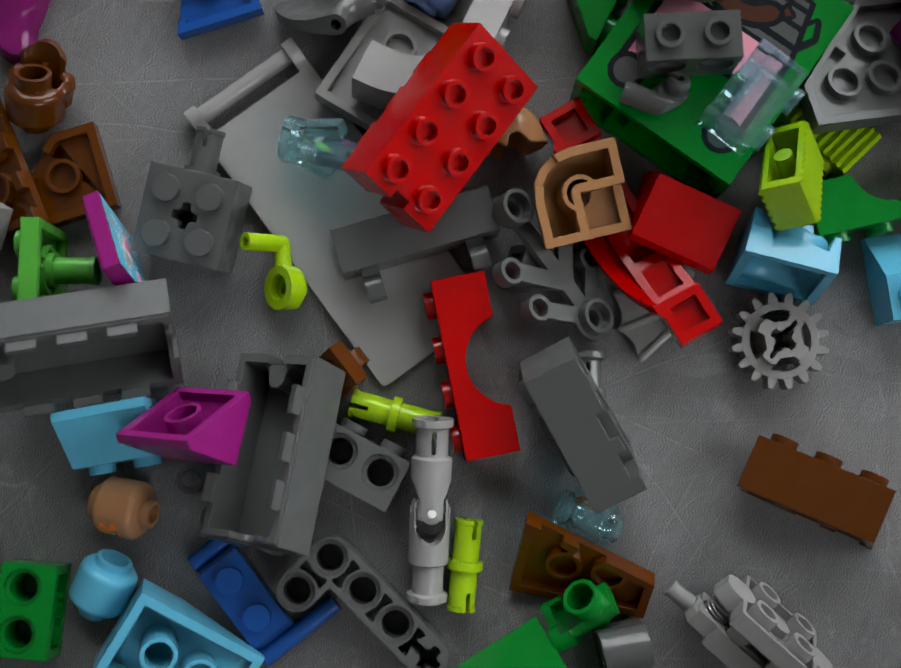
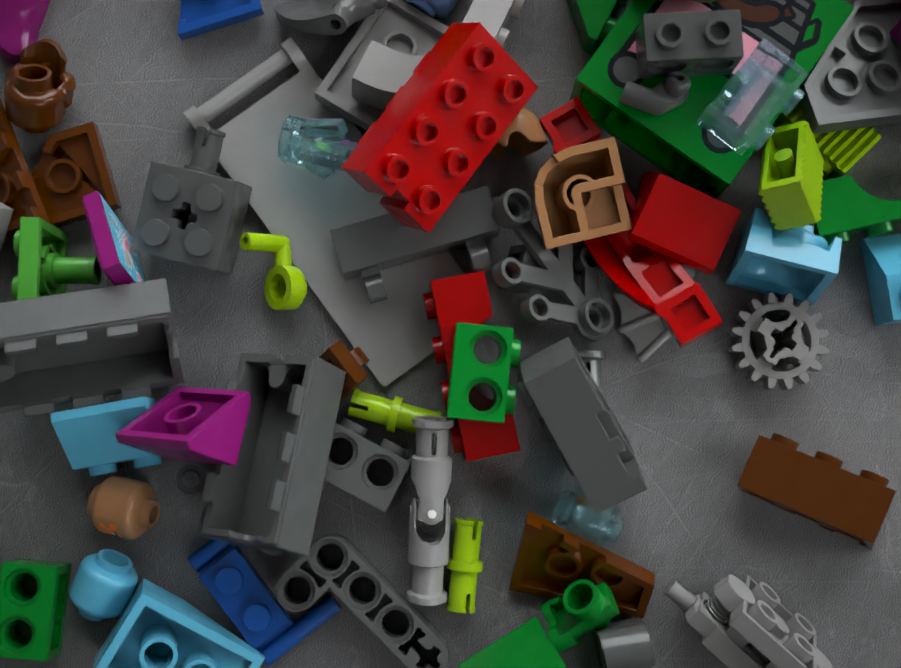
none -> green brick [445,322,521,423]

